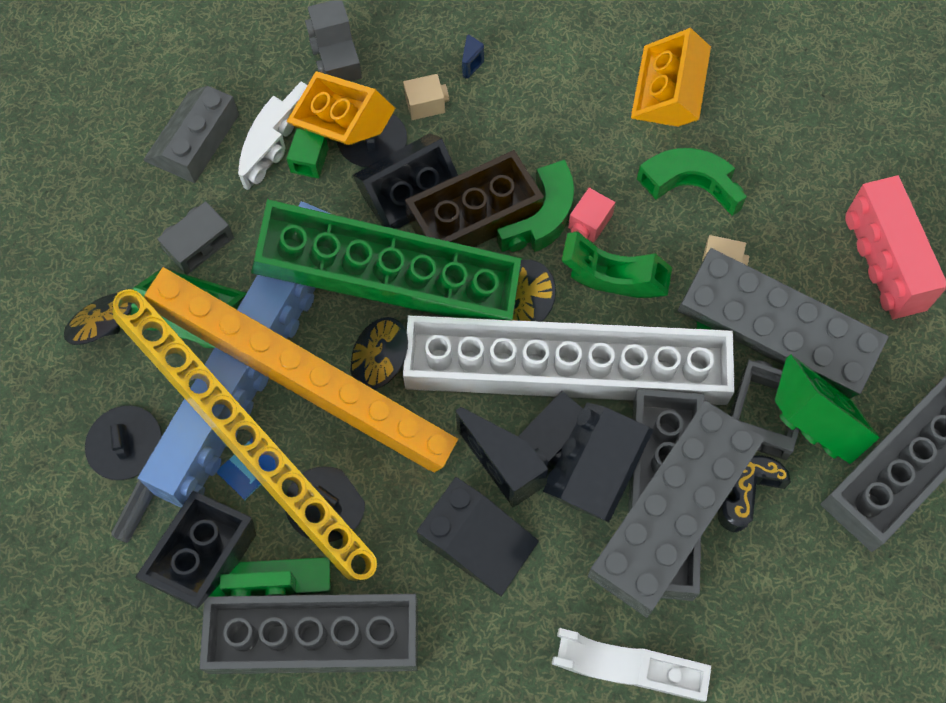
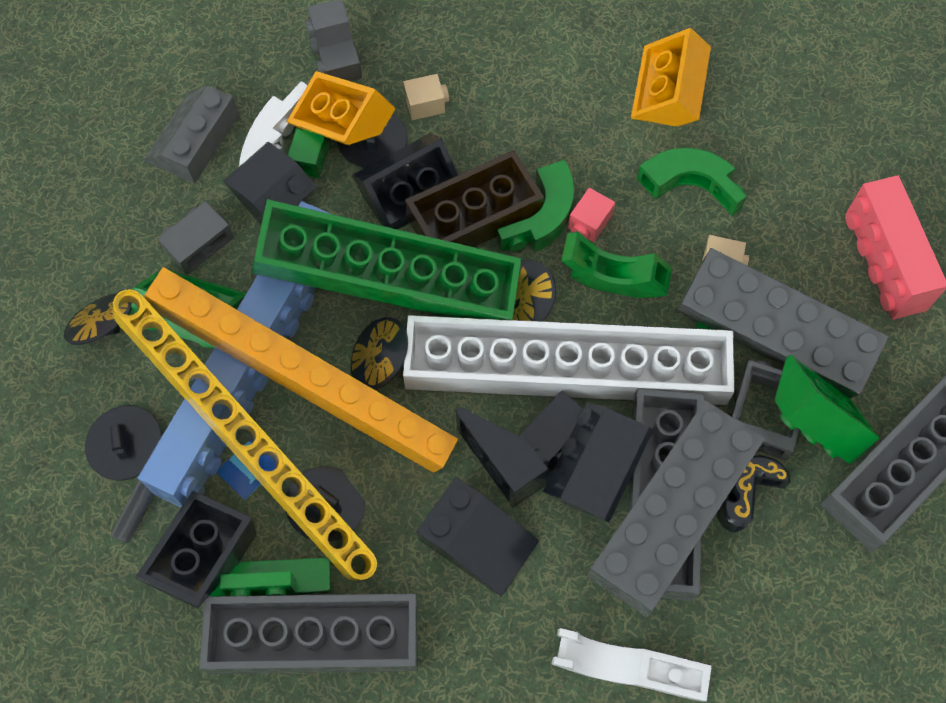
dark blue slope [462,34,484,79] -> none
none -> black slope [223,141,317,225]

